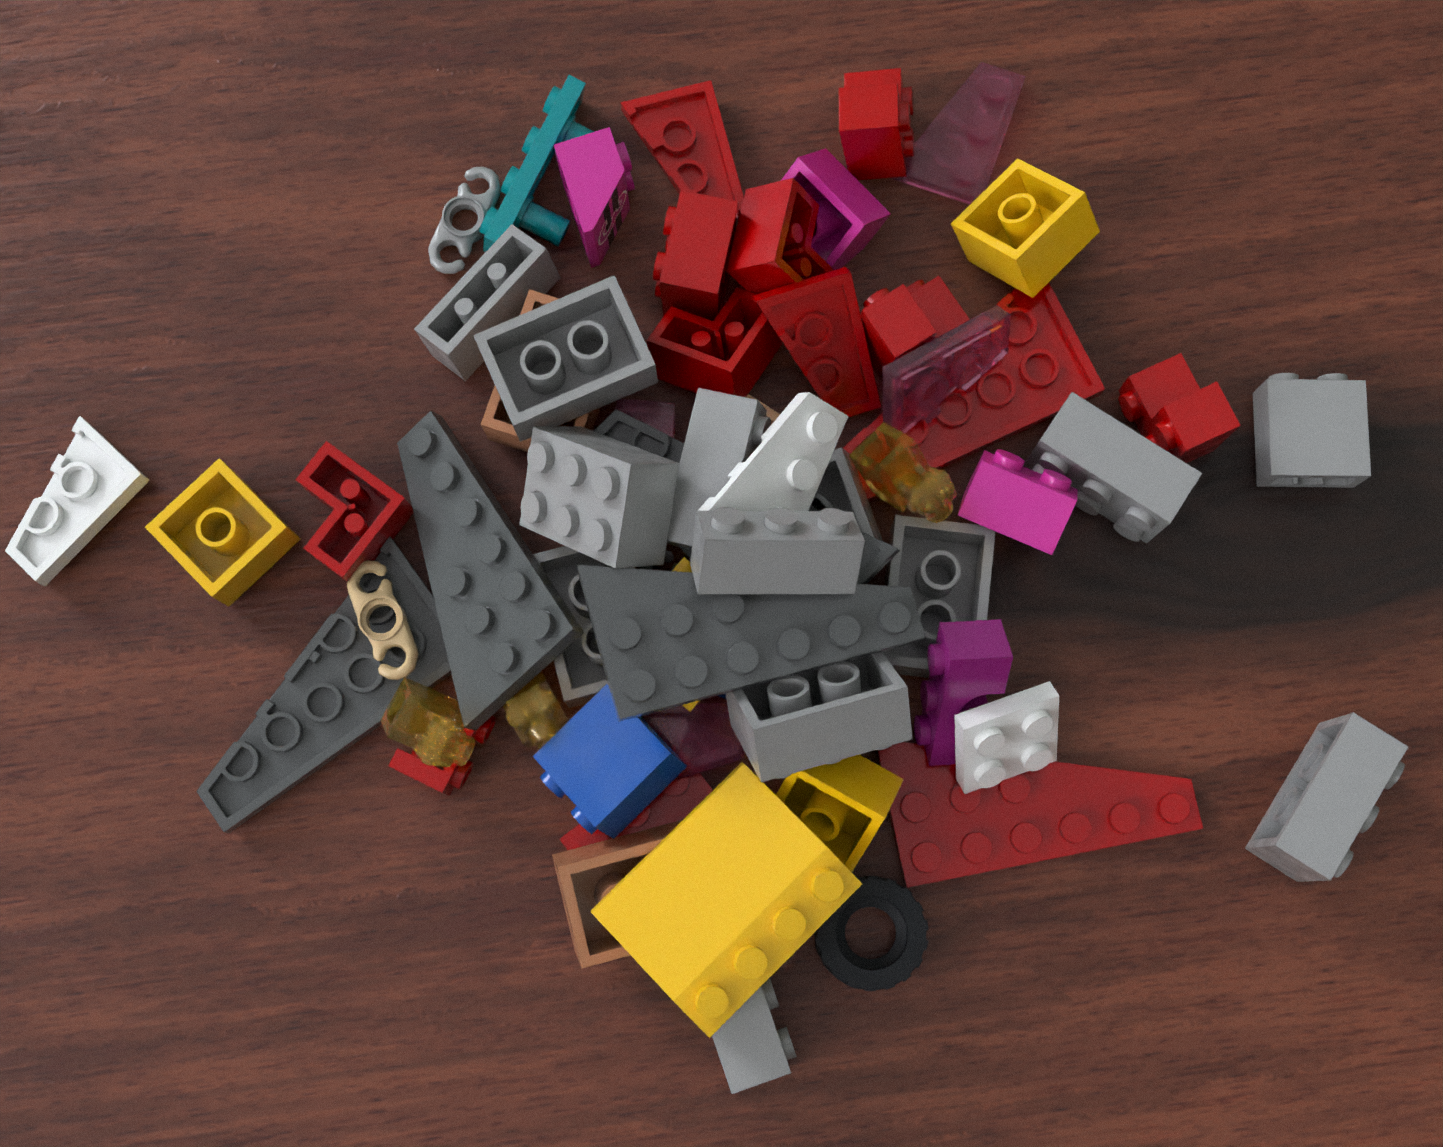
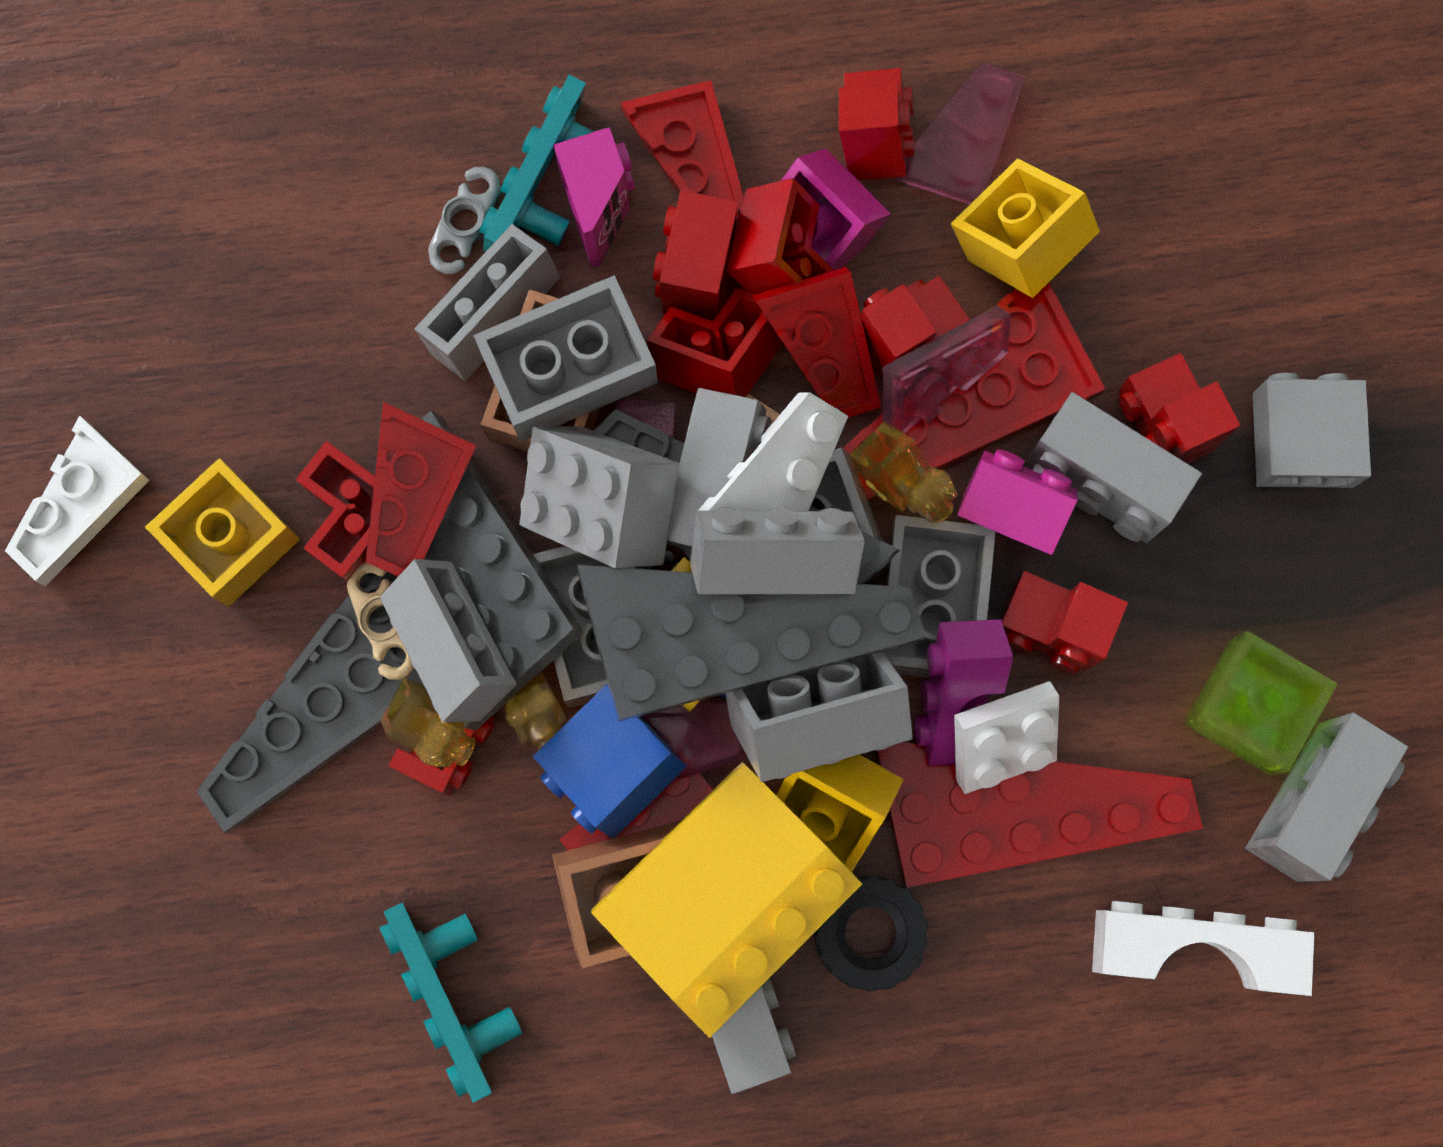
none -> red wing [366,402,477,576]
none -> teal plate [379,903,523,1103]
none -> light grey brick [380,559,517,722]
none -> red brick [1000,571,1128,674]
none -> white arch [1092,901,1314,996]
none -> clear neon green brick [1183,631,1337,776]

